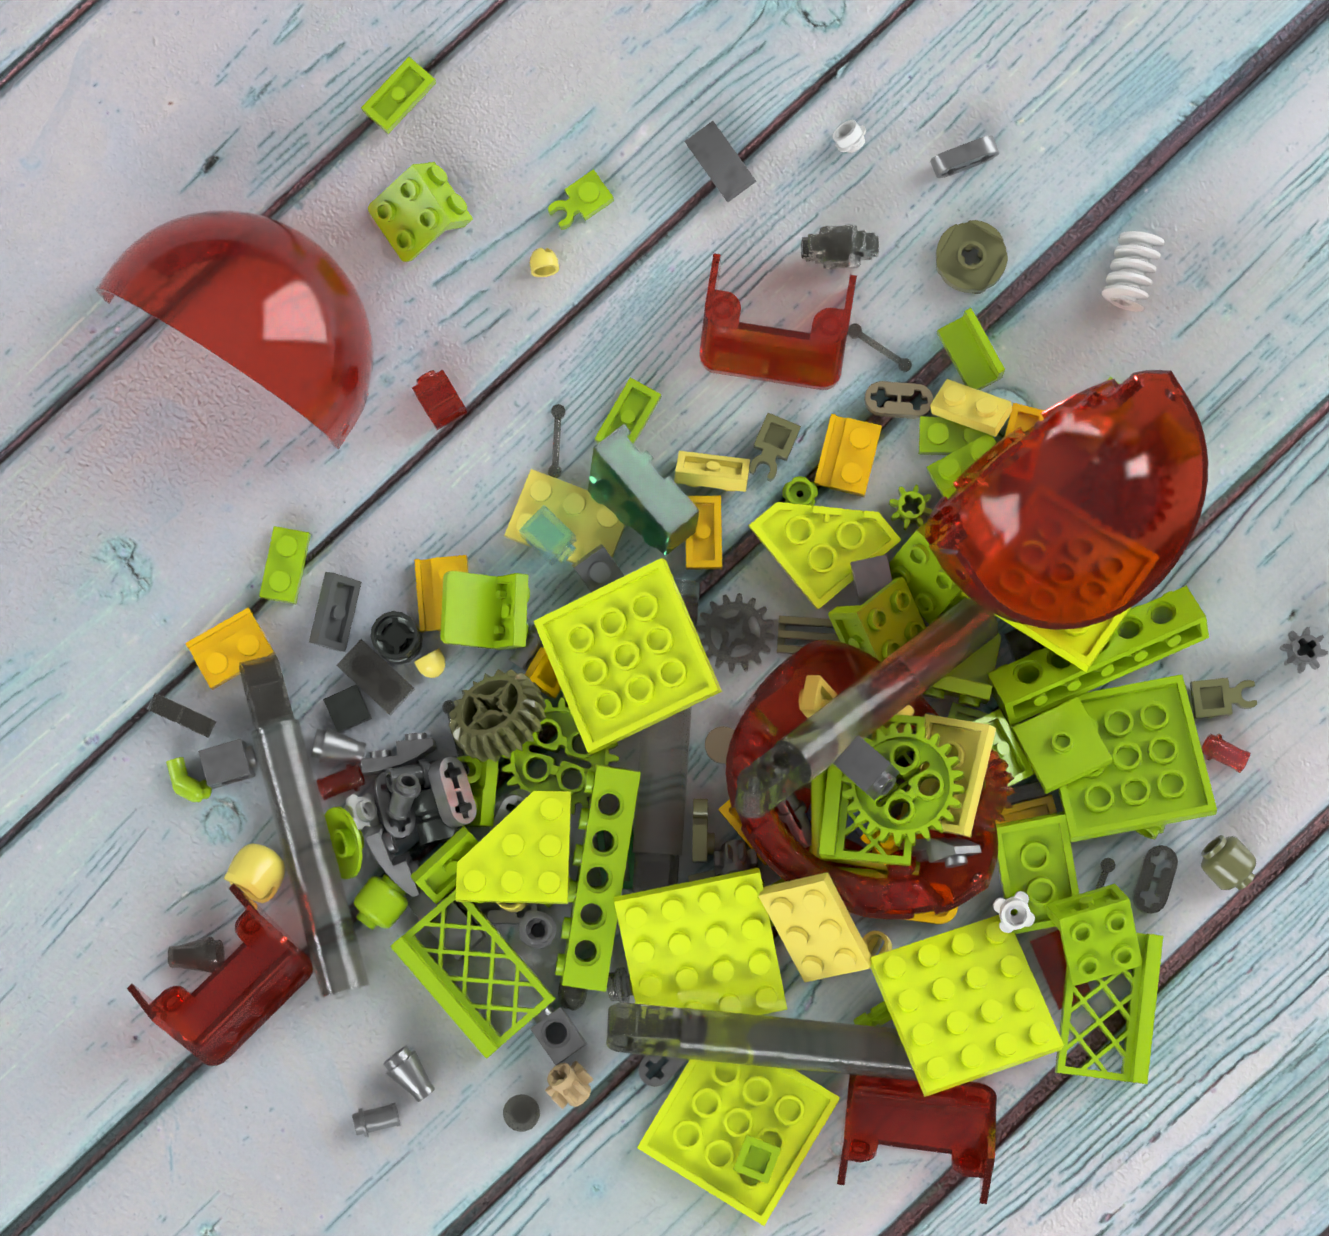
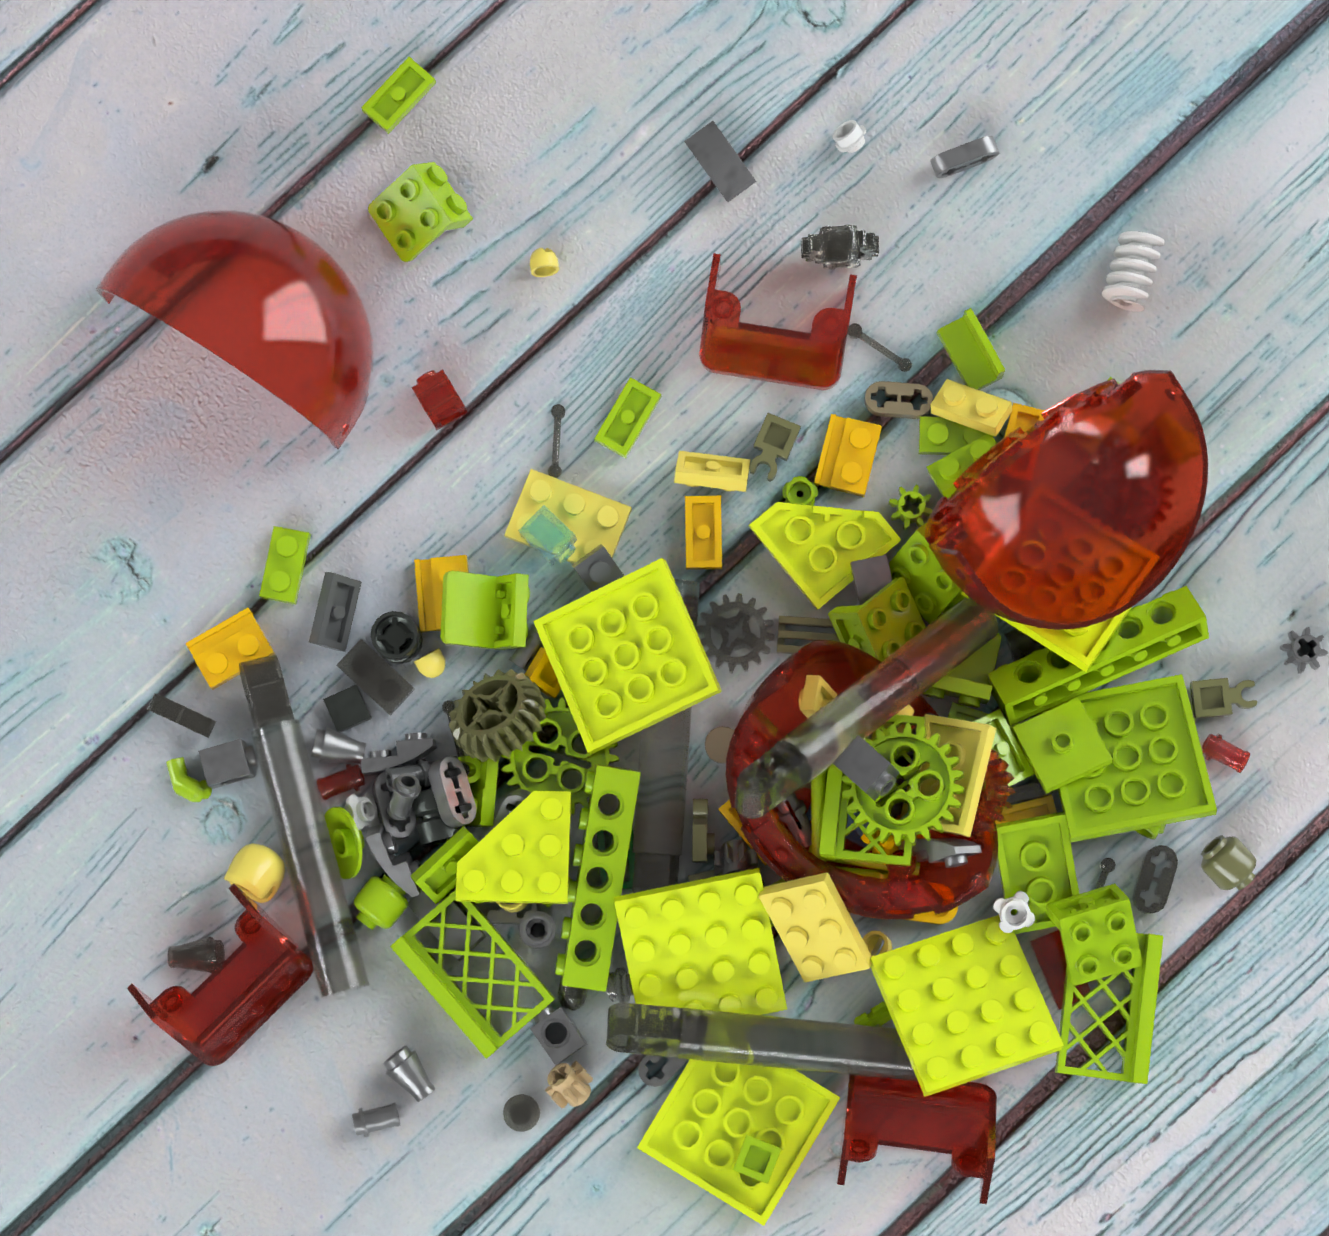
lime plate [548,169,614,230] -> none
clear green wedge [587,424,700,556] -> none
olive plate [936,220,1008,294] -> none

